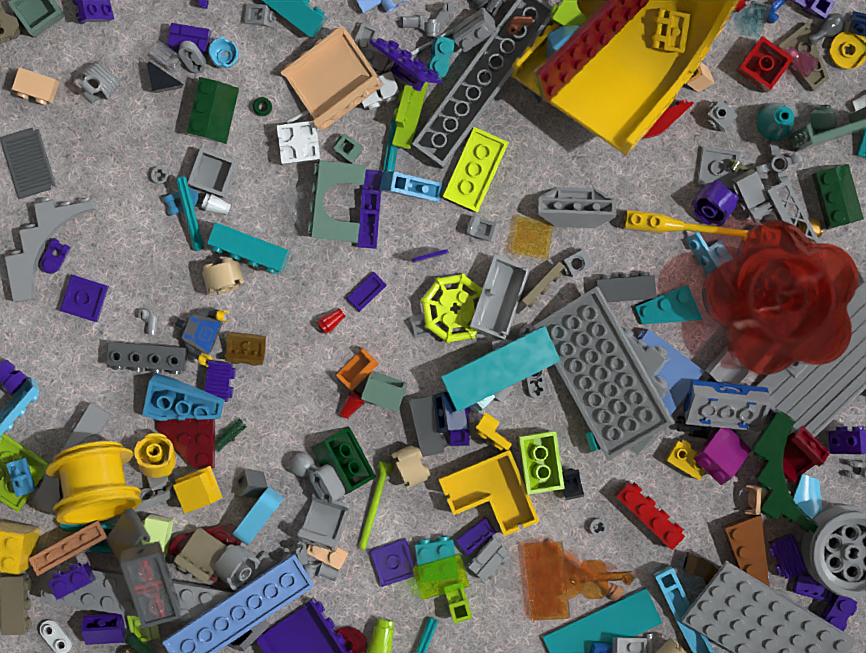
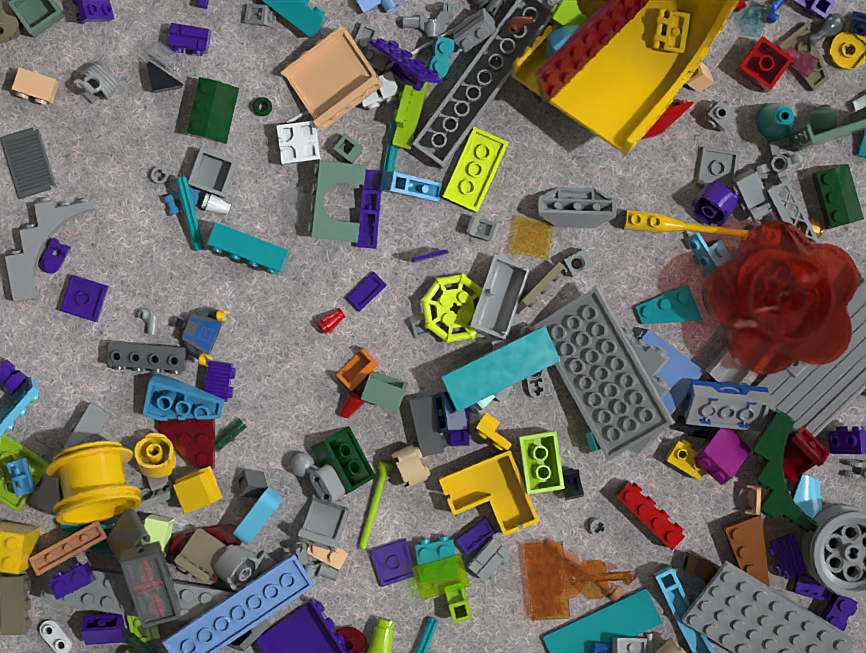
light grey beam [178,41,206,73] -> none
tan brick [202,257,245,296] -> none
medium azure hair [209,37,239,68] -> none
pearl gold bracket [225,332,267,366] -> none
dark grey brick [595,272,657,302] -> none
olive hand [727,159,750,173] -> none

